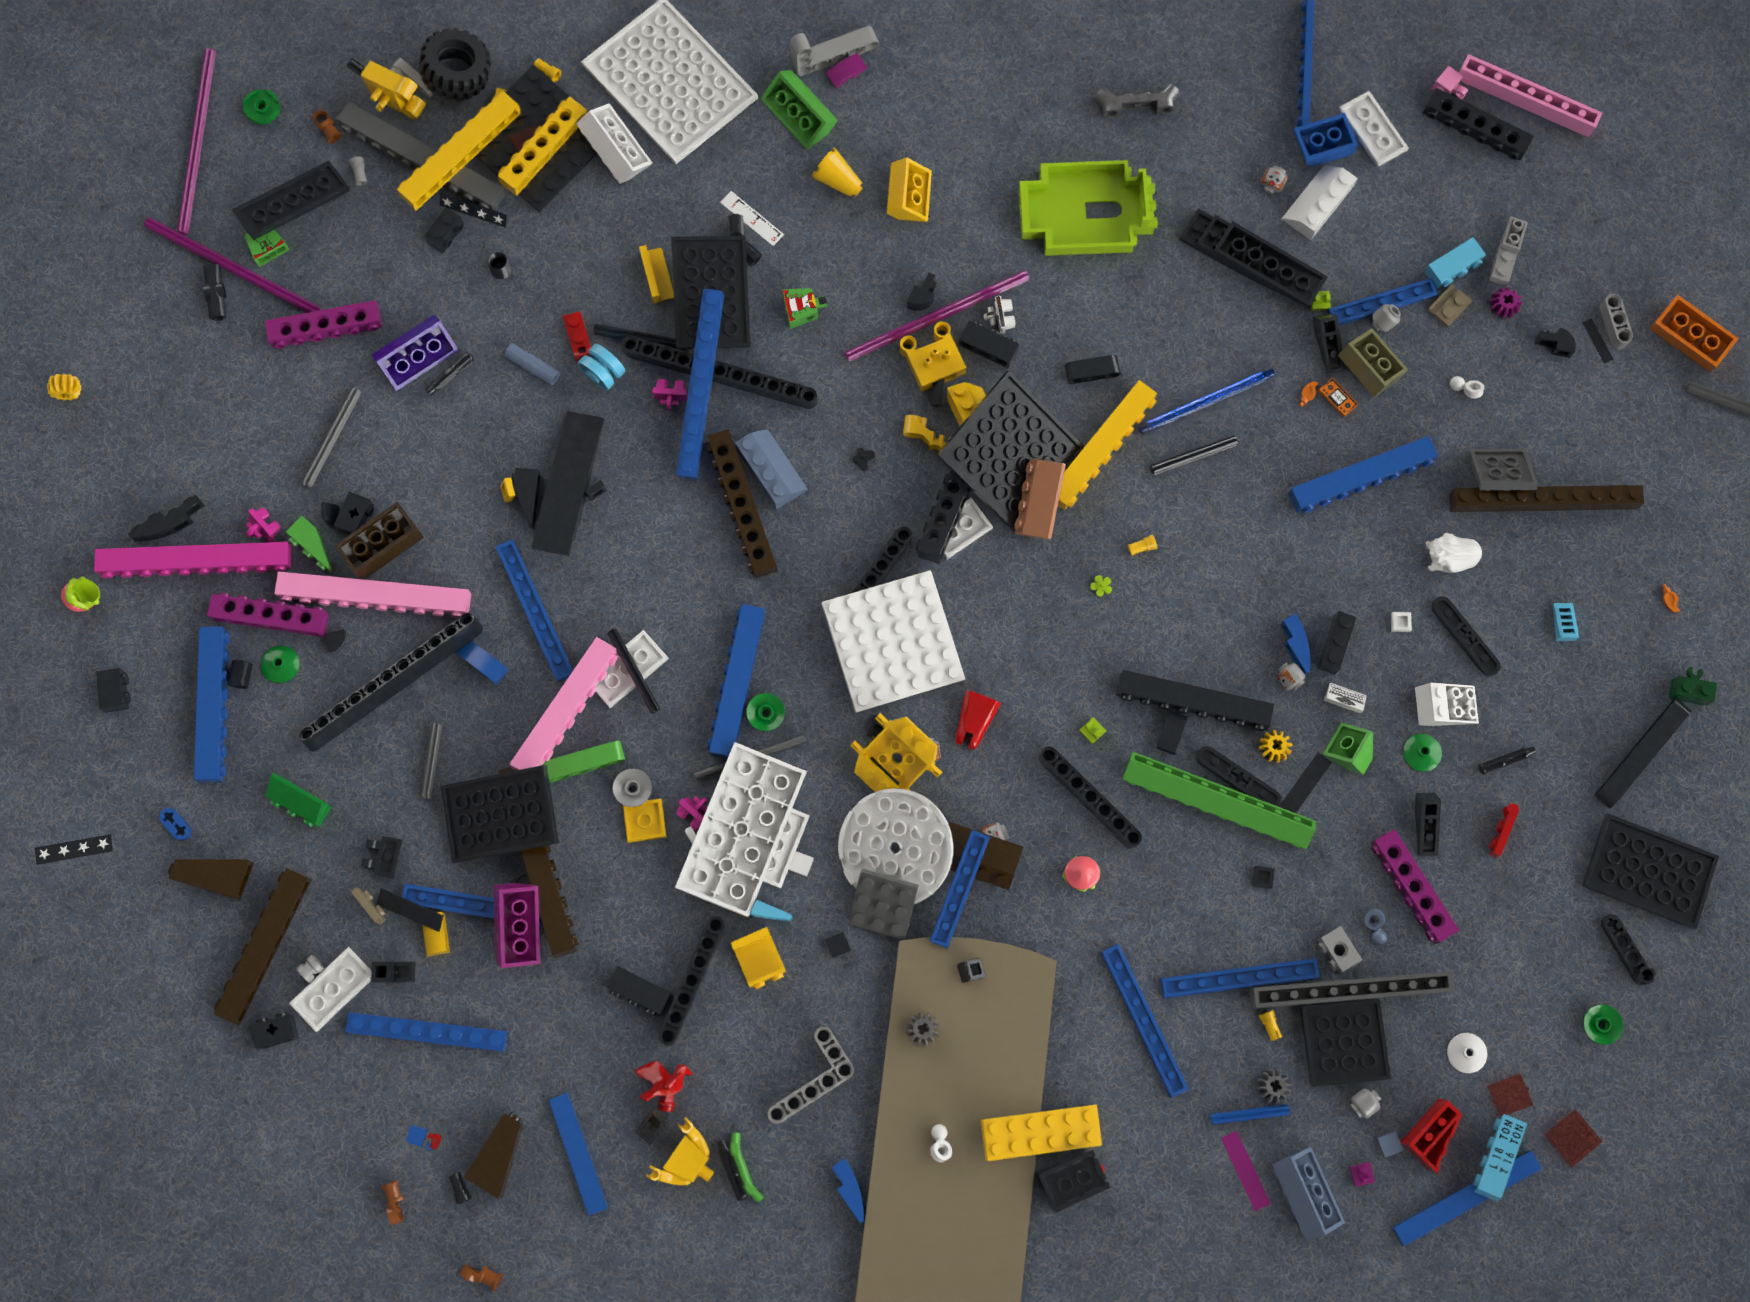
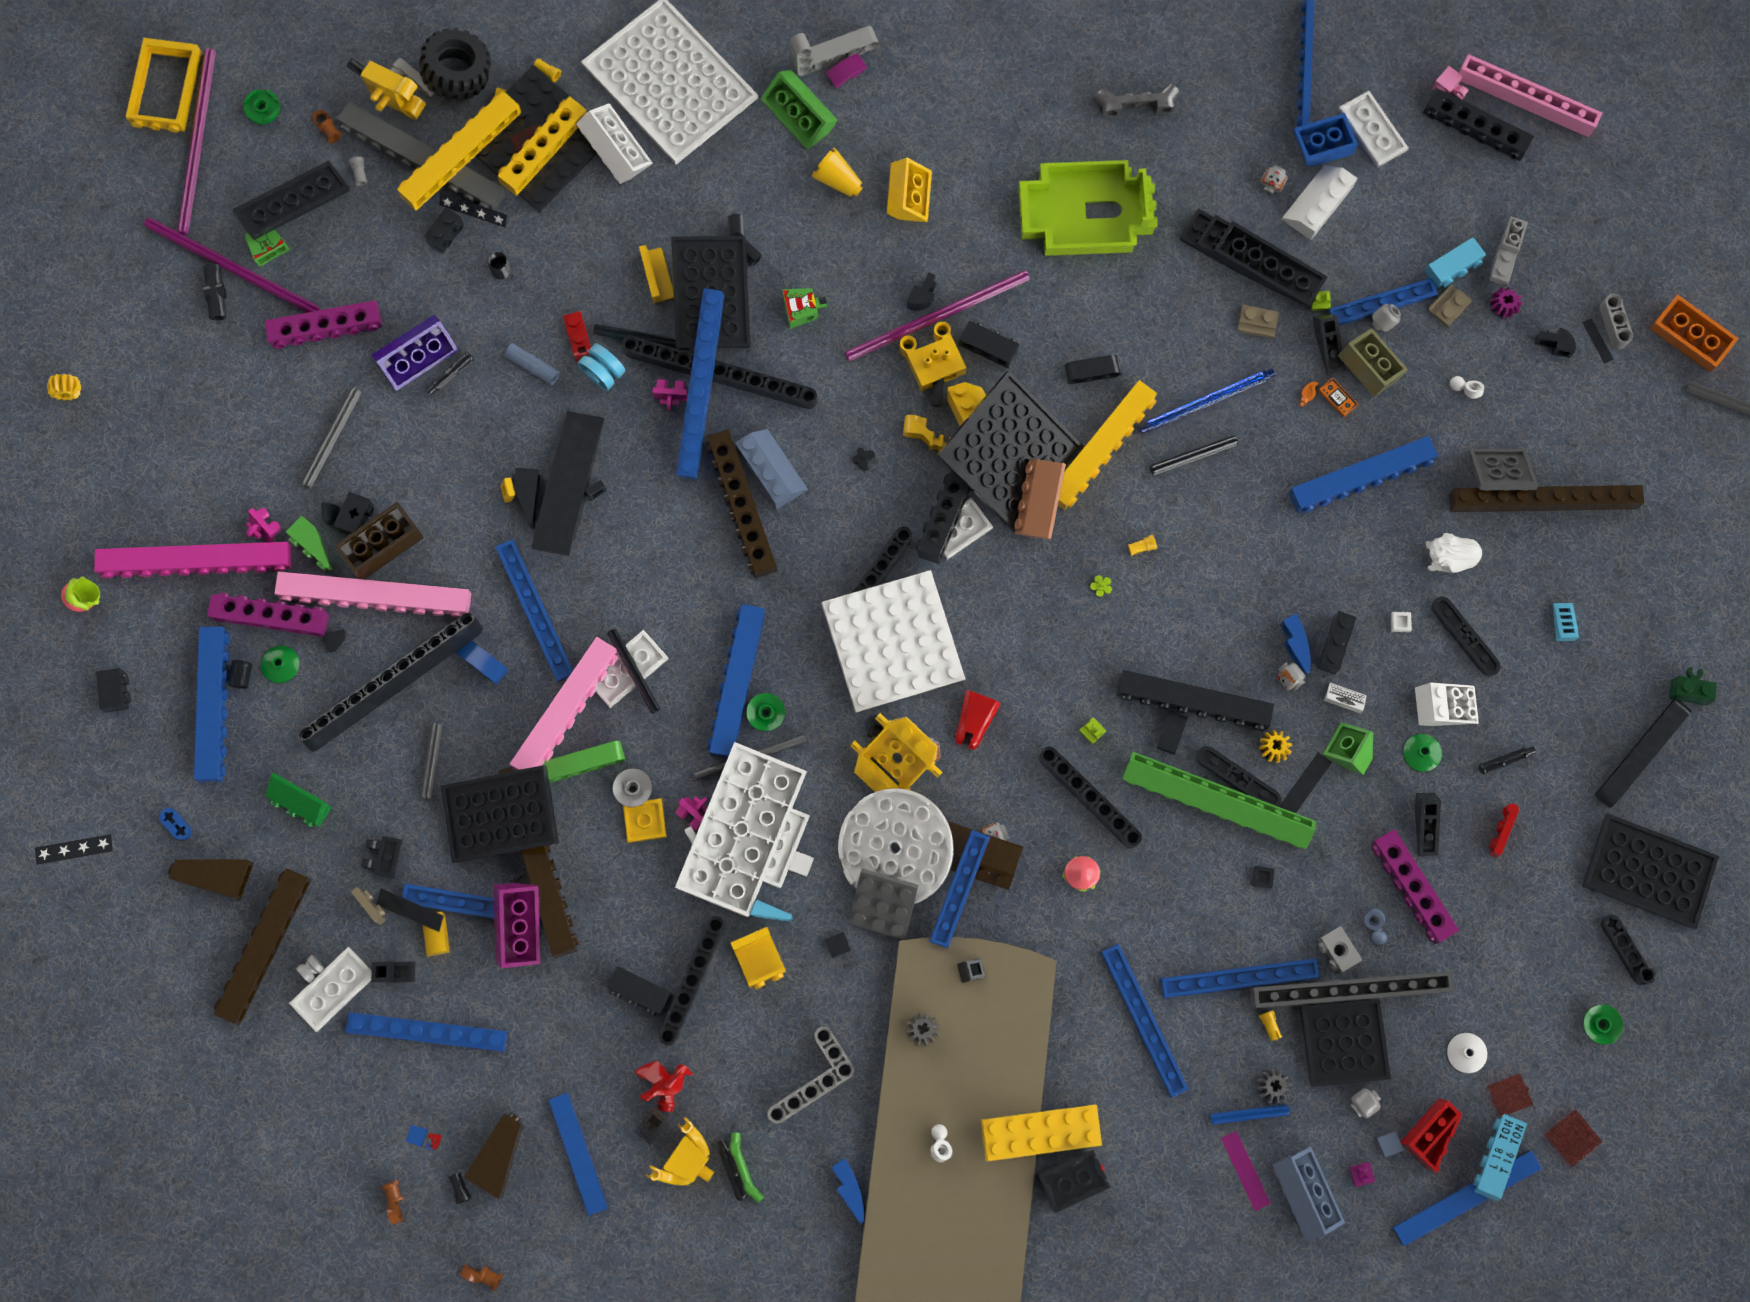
black slope [128,495,205,542] -> none
black brick [250,1012,299,1050] -> none
white sticker [720,191,784,246] -> none
white hips [984,296,1015,334] -> none
orange piece [1662,584,1680,613] -> none
none -> yellow door [126,38,202,133]
none -> dark tan plate [1237,305,1279,339]

